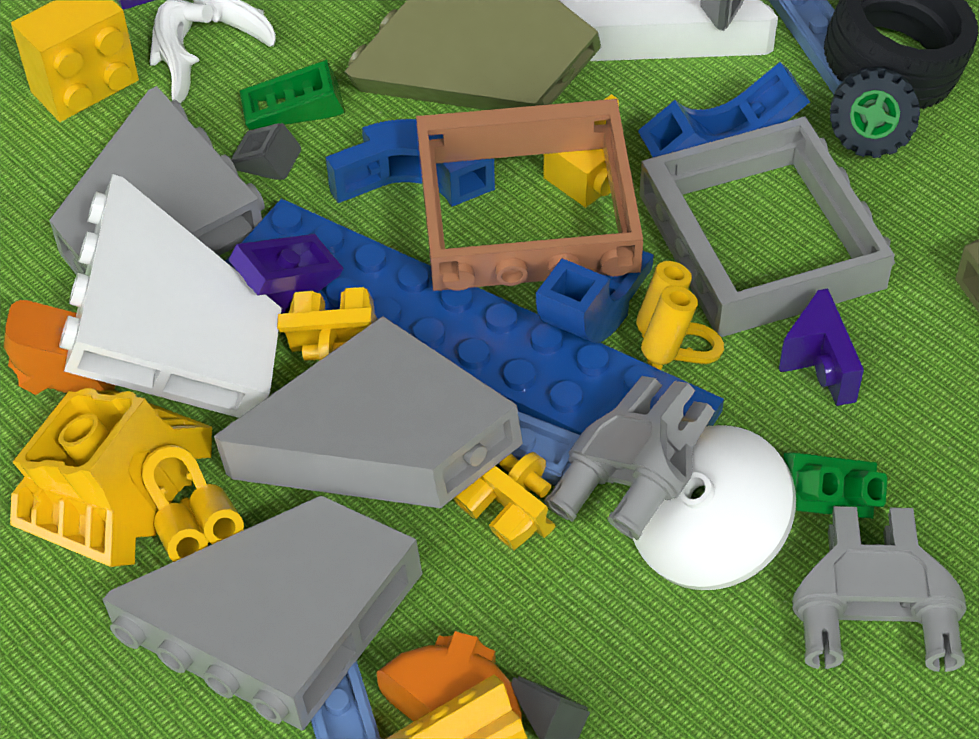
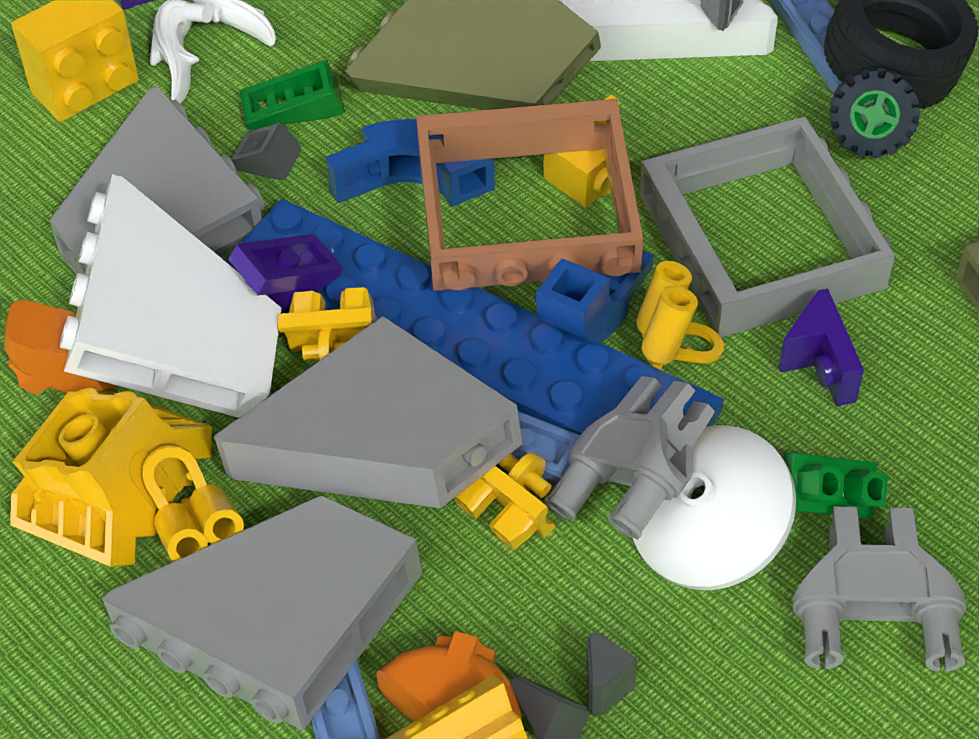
blue arch [638,62,810,158] -> none
none -> dark grey slope [586,633,637,715]

